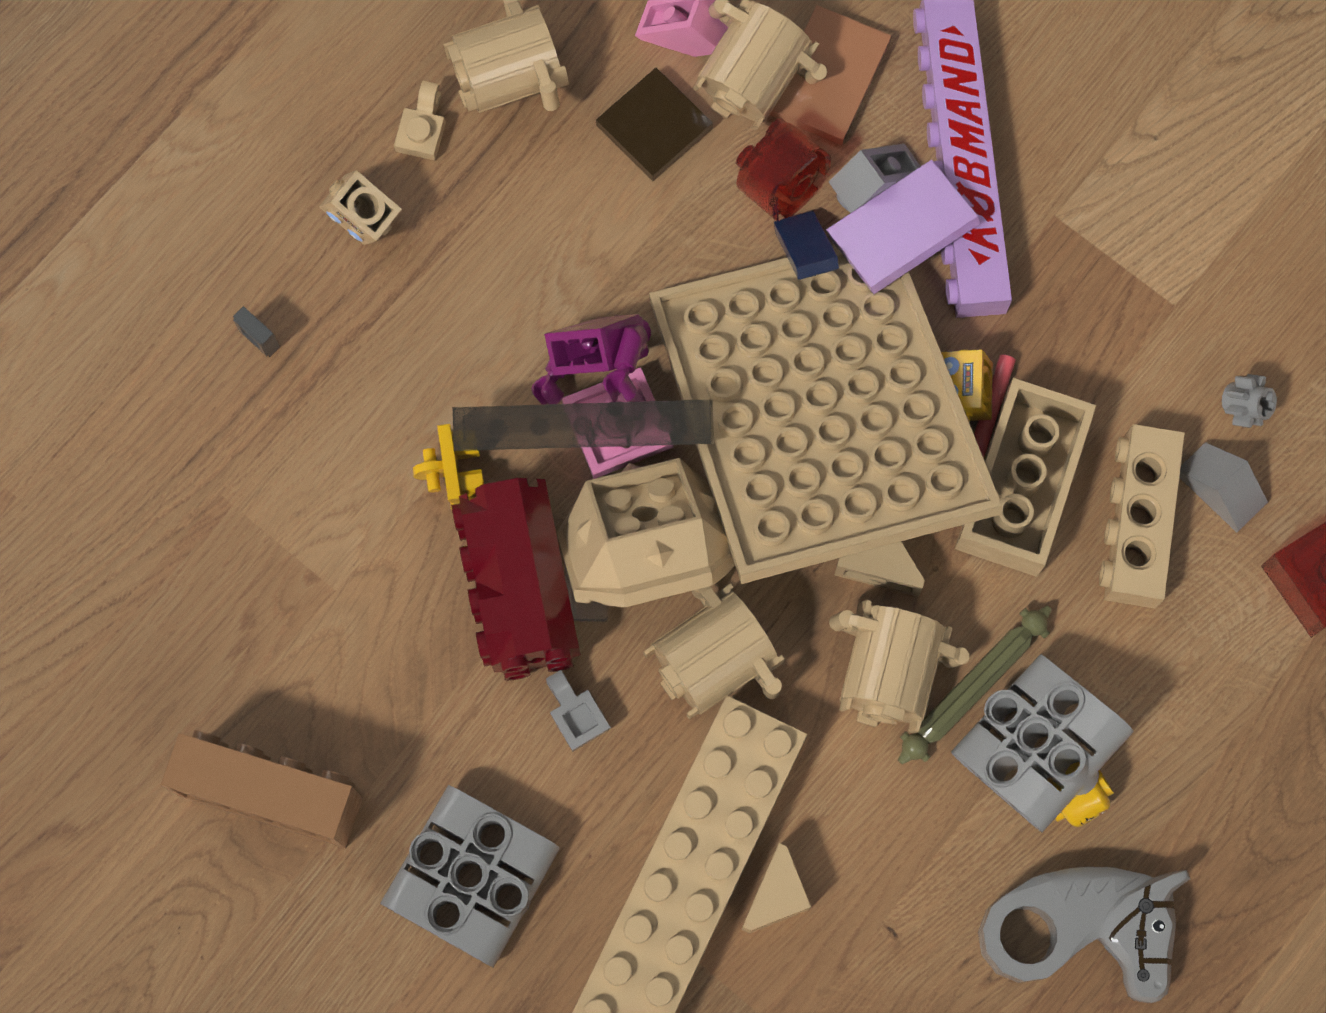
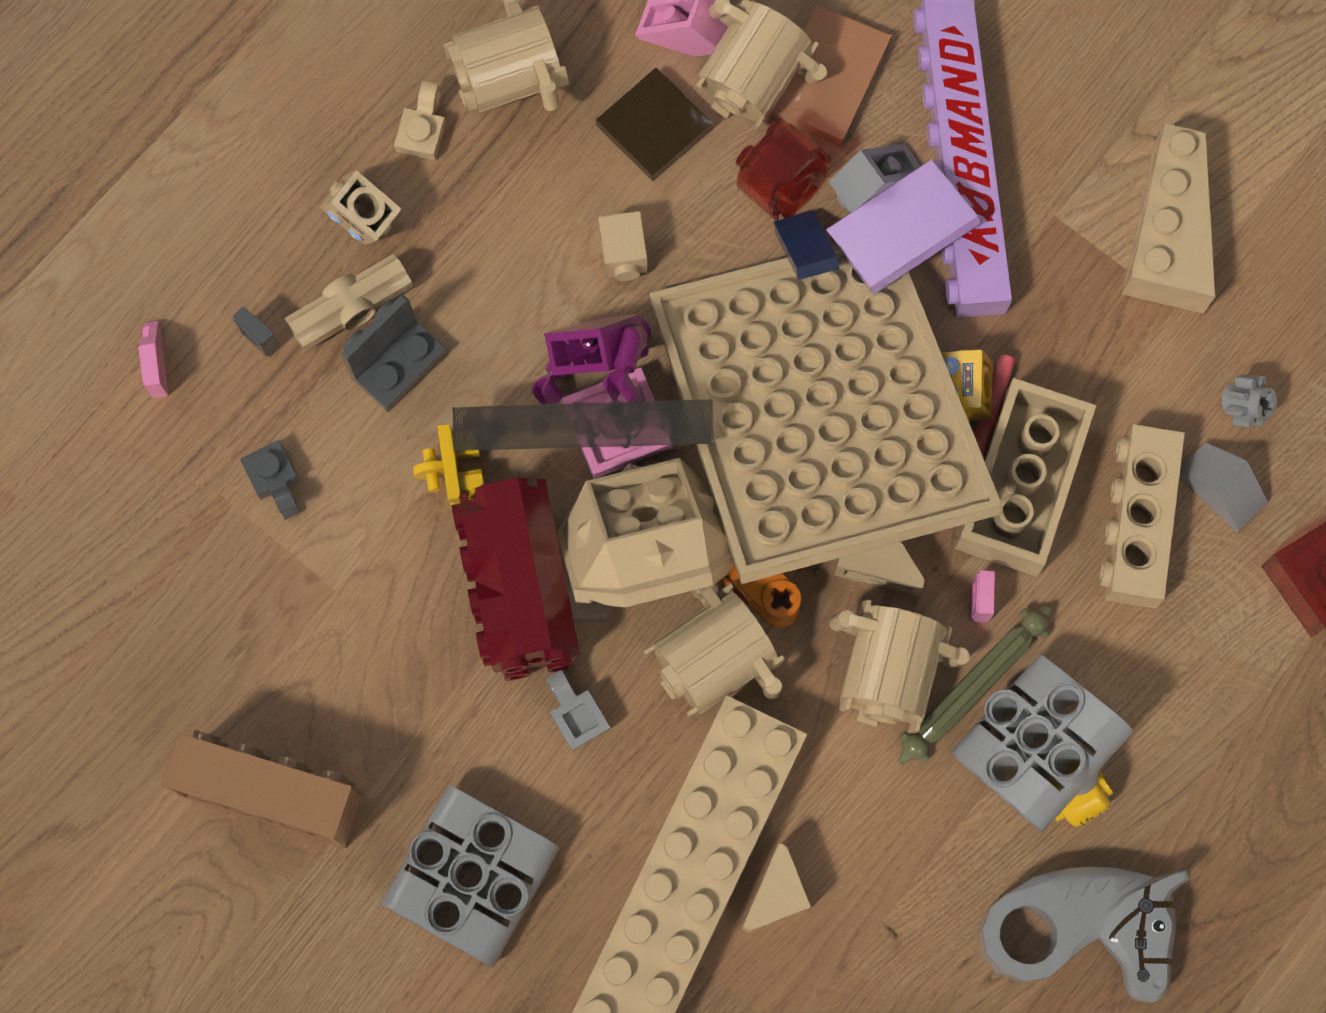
none -> bright pink tile [138,321,169,398]
none -> dark grey plate [240,440,301,520]
none -> tan piece [284,253,413,351]
none -> dark grey bracket [341,294,447,412]
none -> tan brick [598,211,647,281]
none -> orange piece [721,565,801,628]
none -> bright pink tile [971,570,995,623]
none -> tan wedge [1122,123,1215,314]

